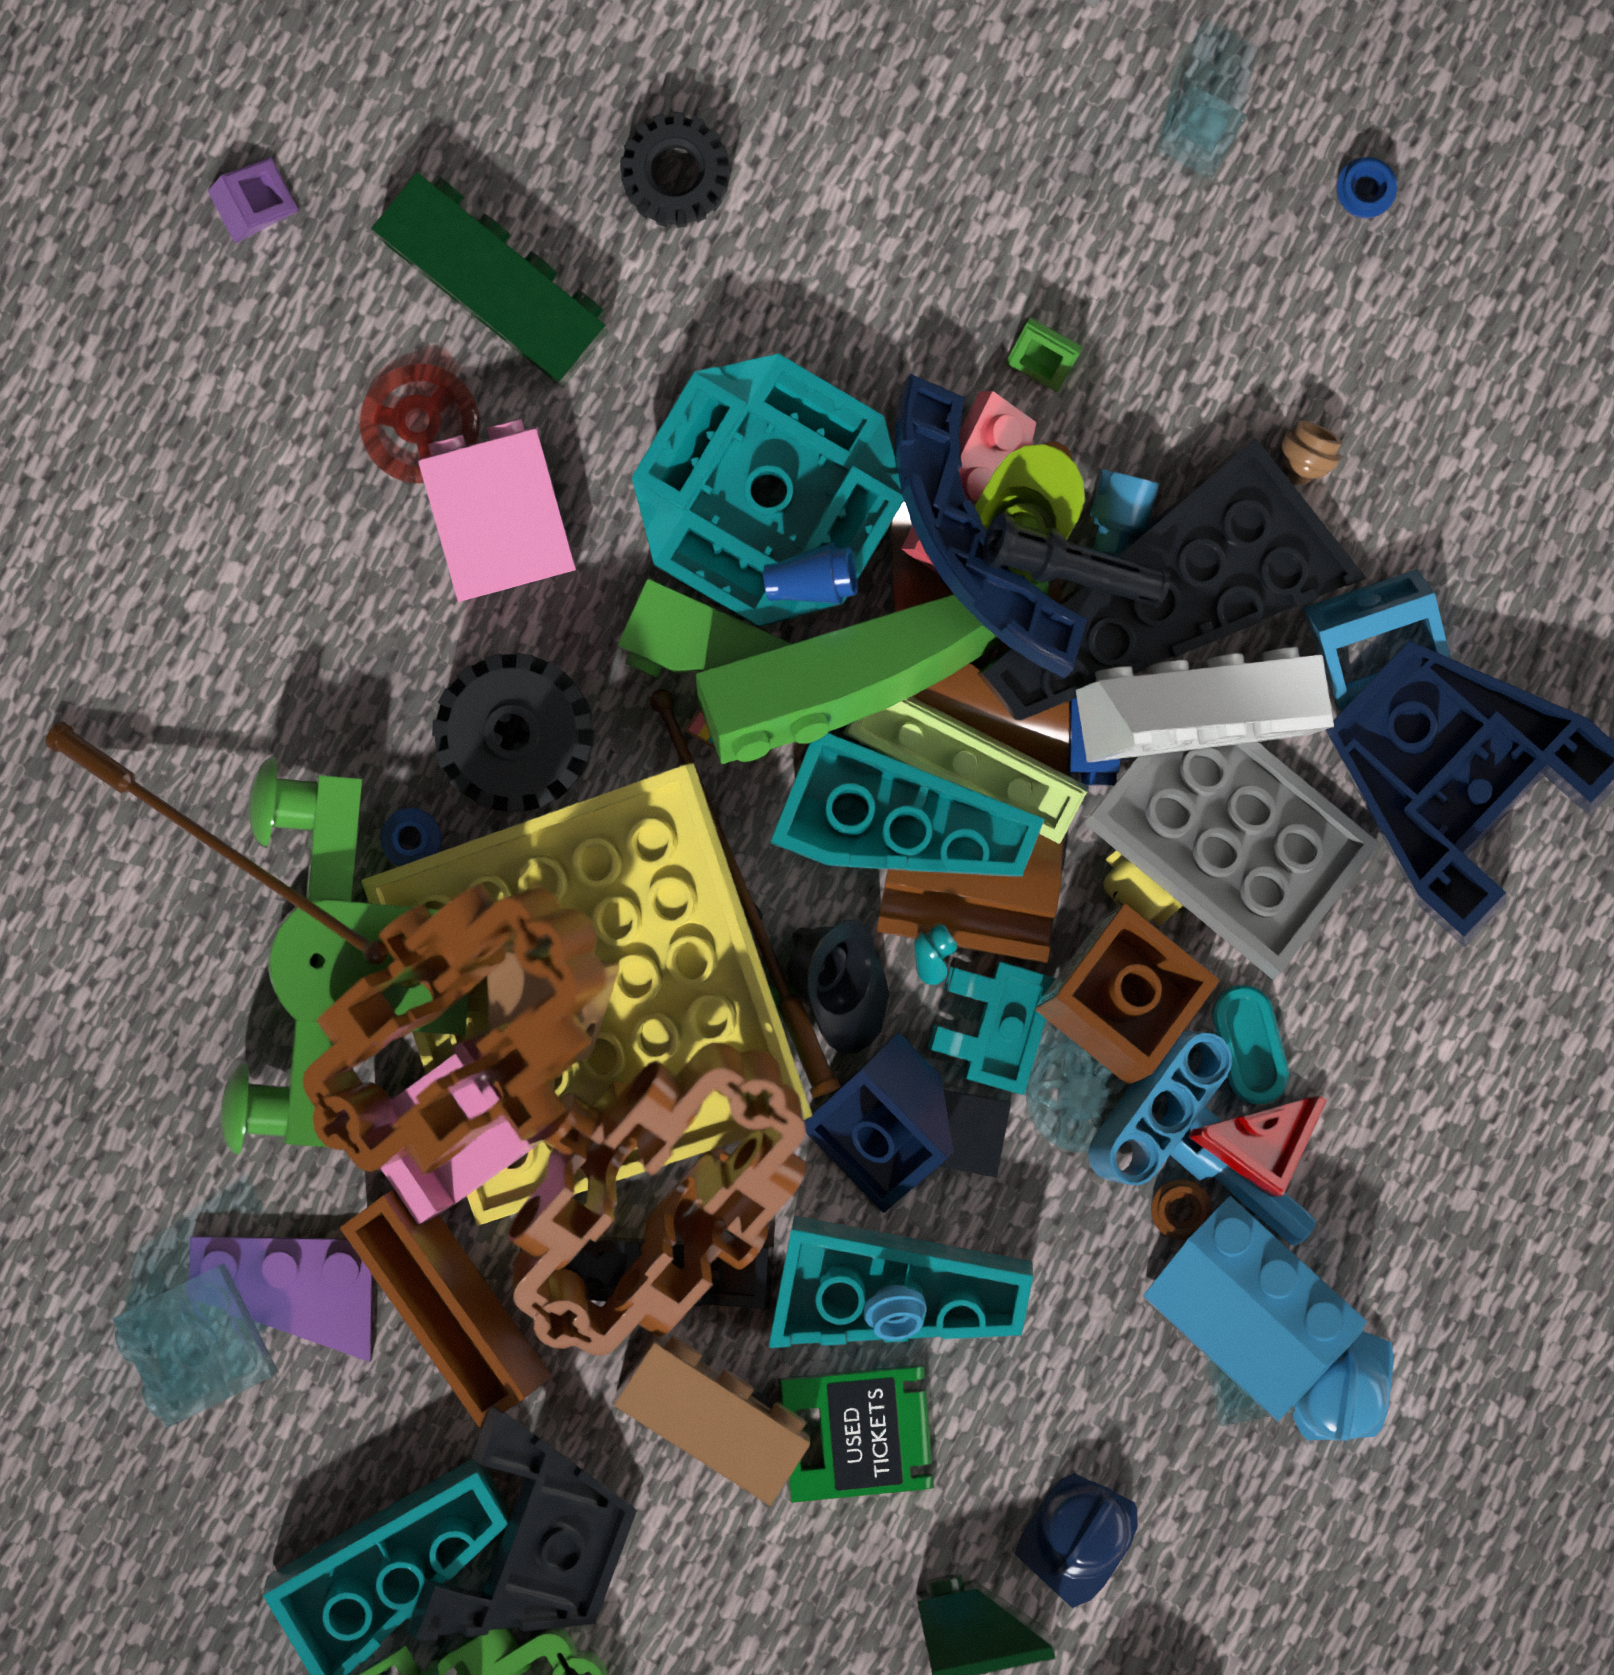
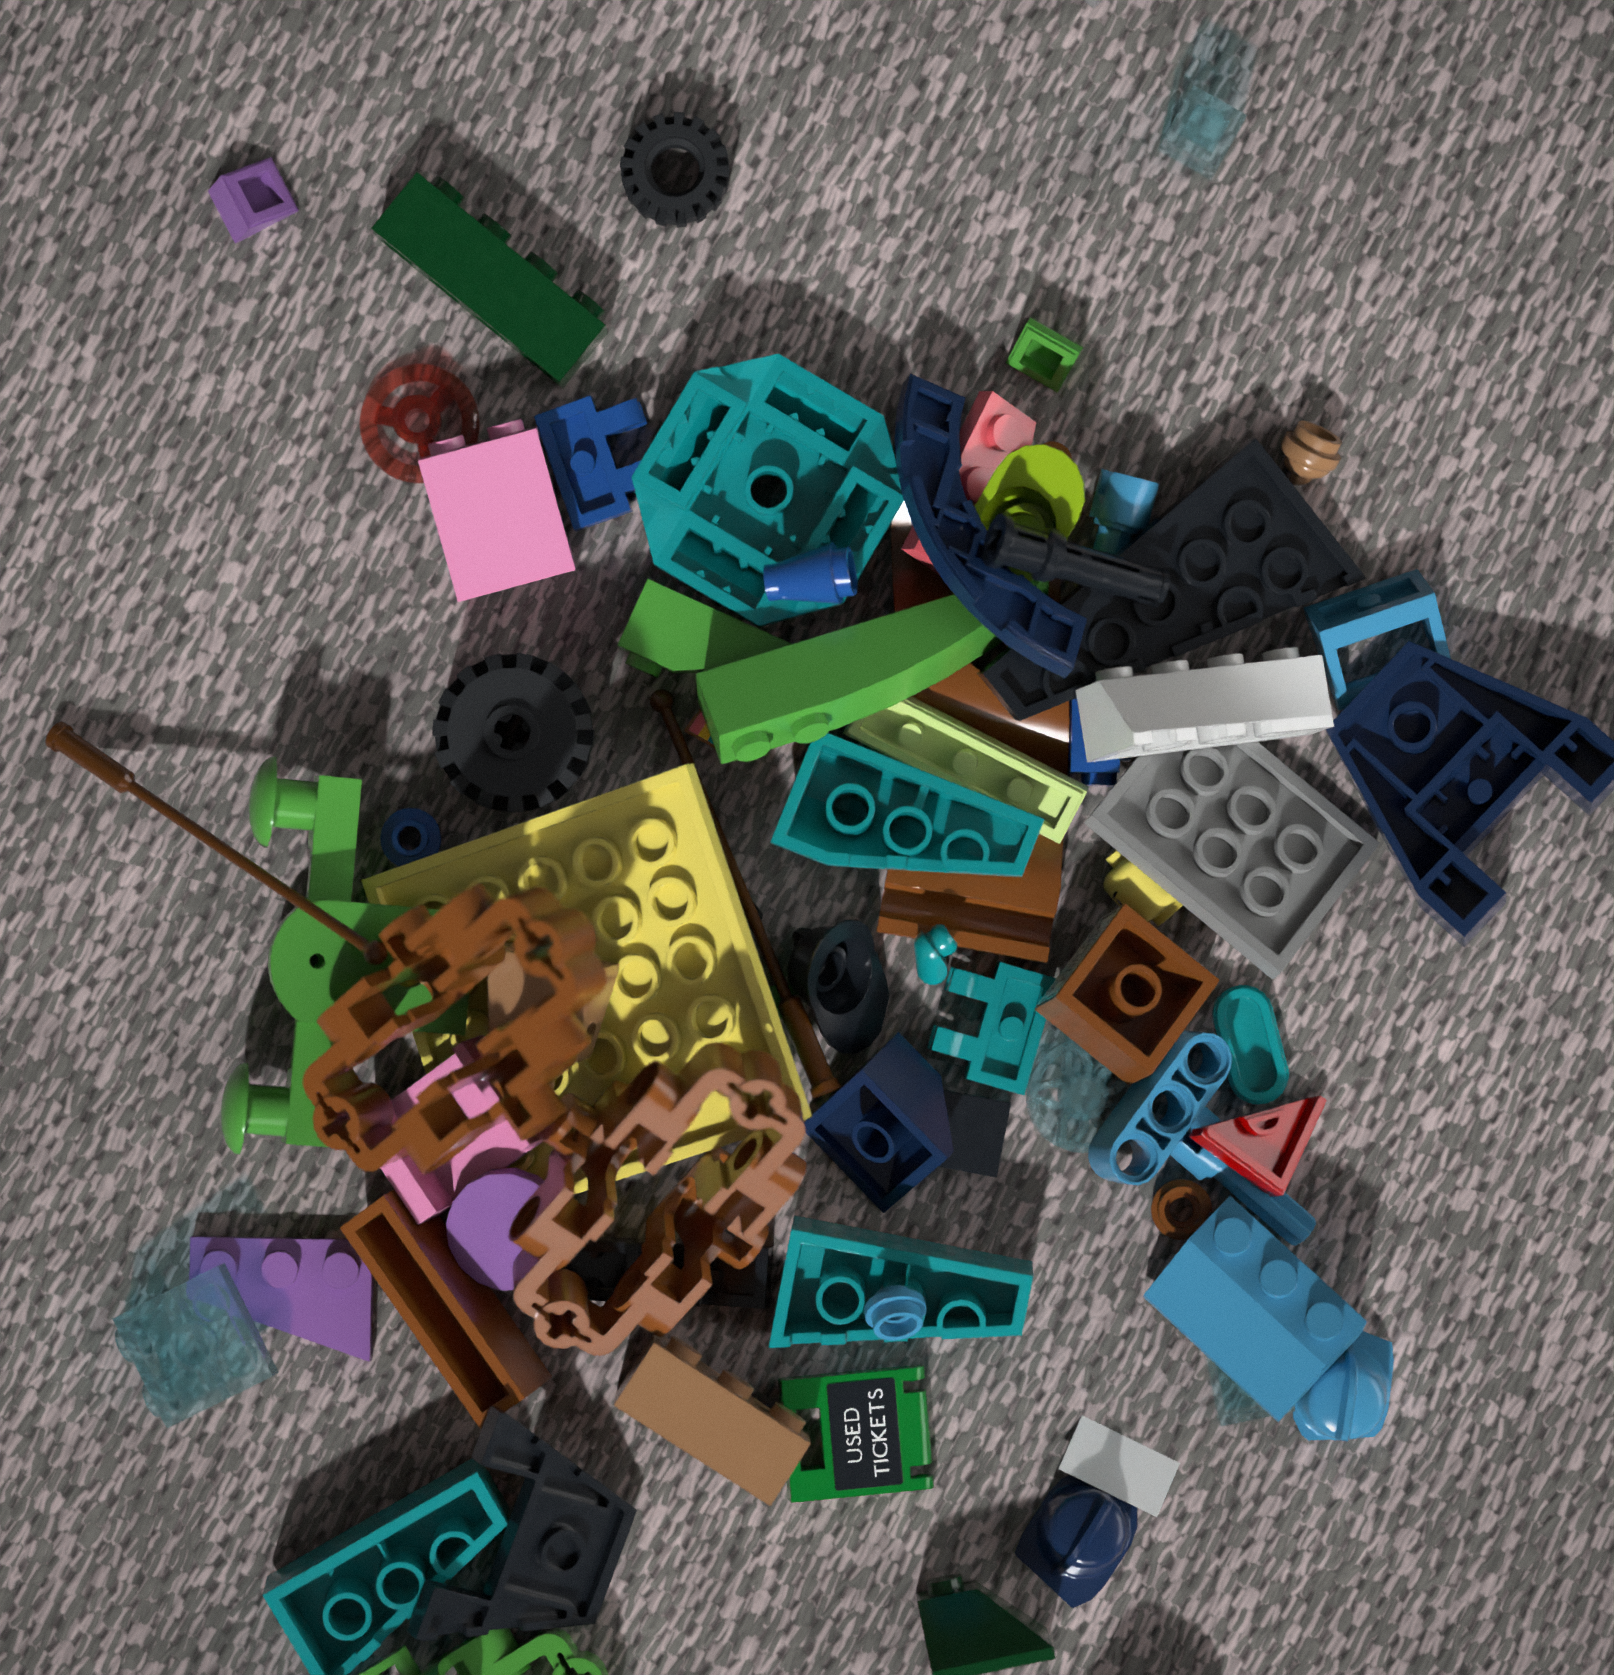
blue plate [1336,157,1397,219] -> none
none -> medium lavender tile [446,1168,544,1291]
none -> blue plate [534,395,648,532]
none -> white sticker [1059,1415,1180,1517]

